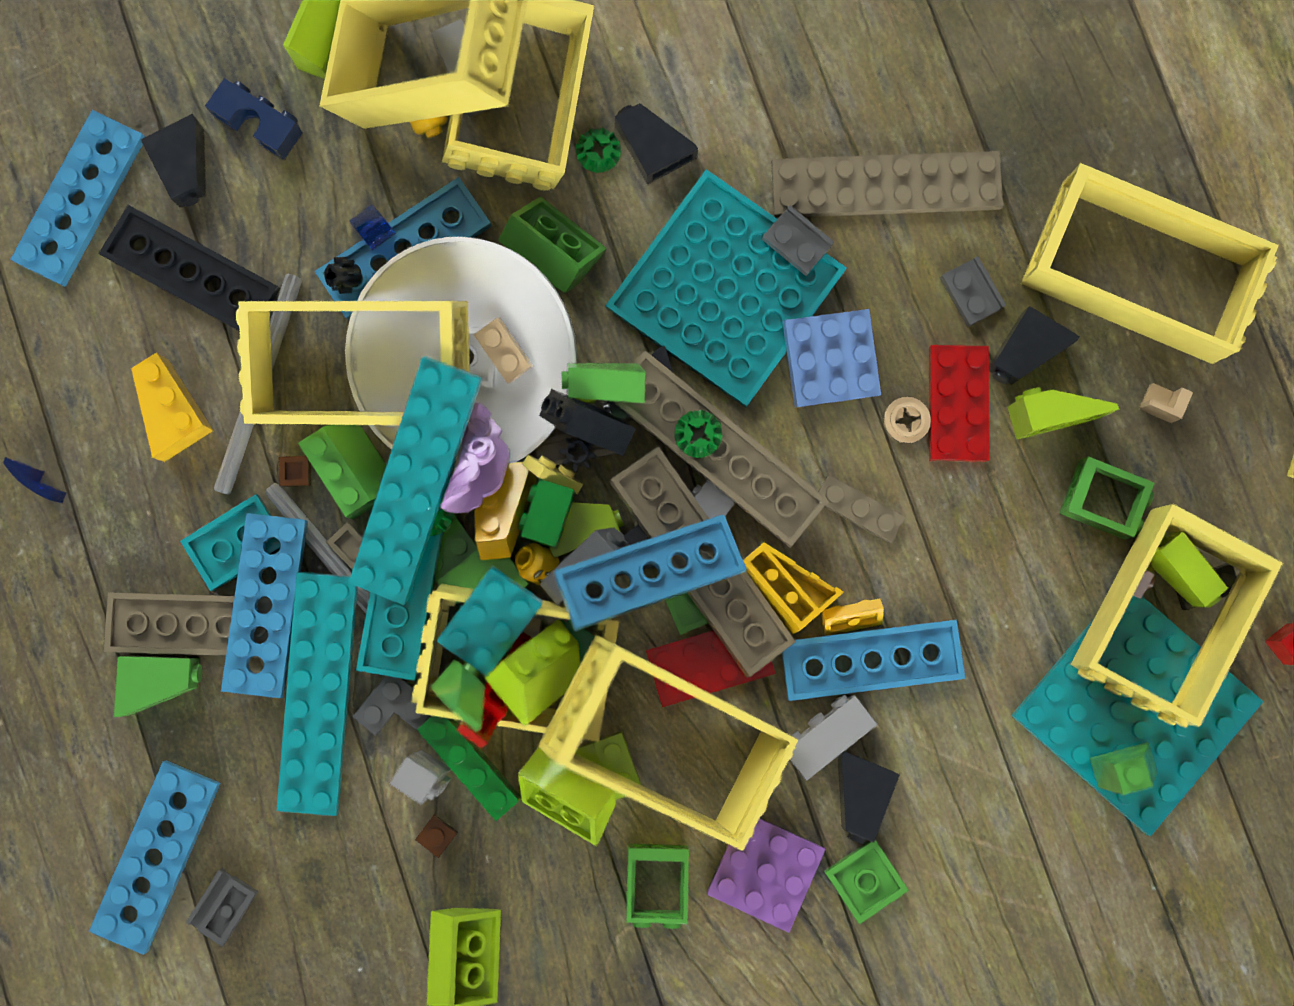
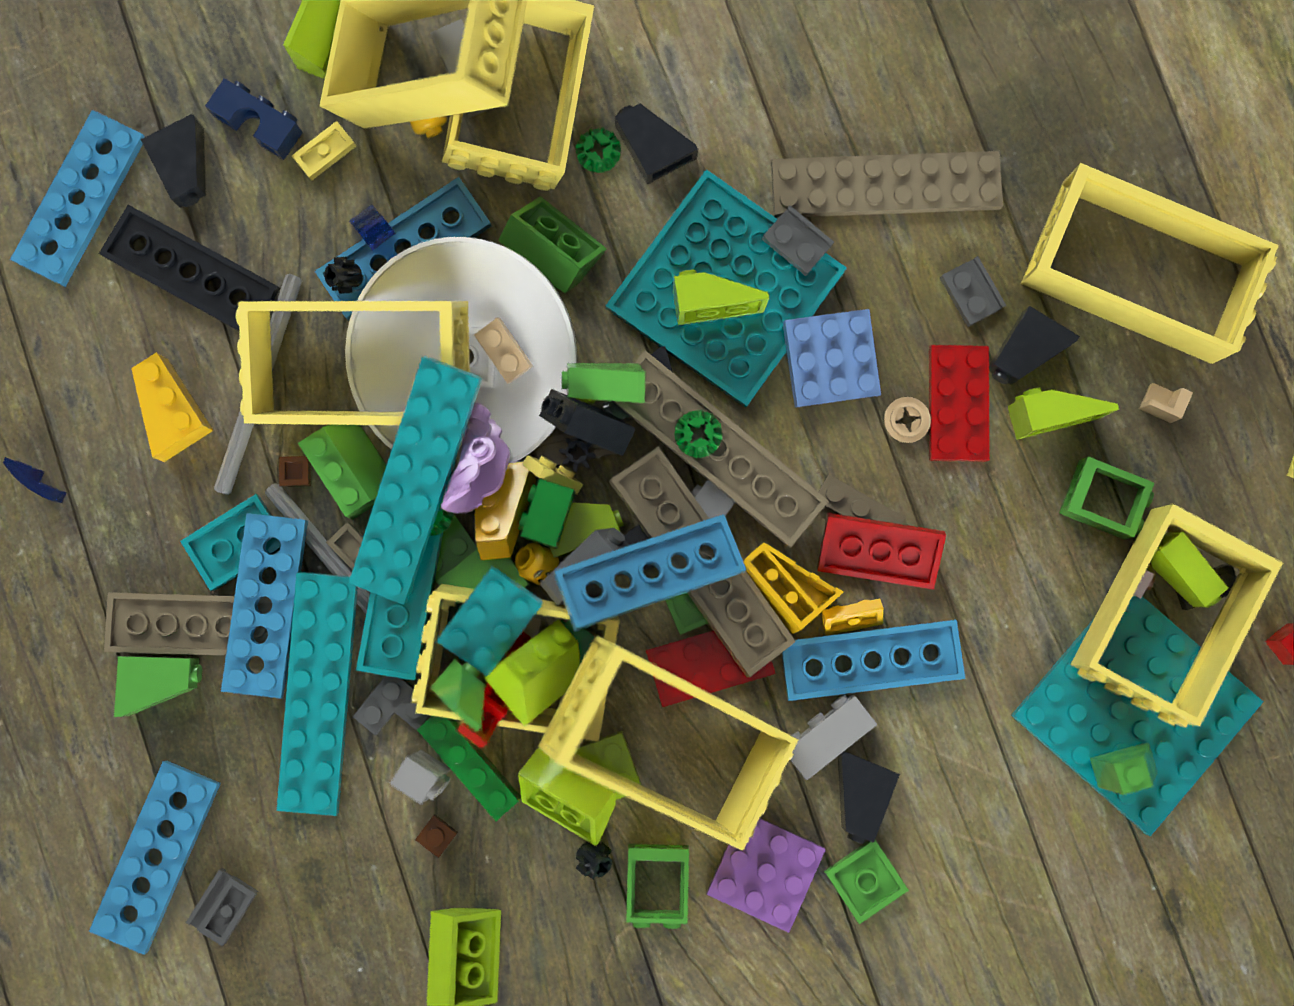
none -> light yellow plate [292,121,356,181]
none -> black gear [576,842,612,880]
none -> lime slope [673,270,769,325]
none -> red plate [817,513,946,590]

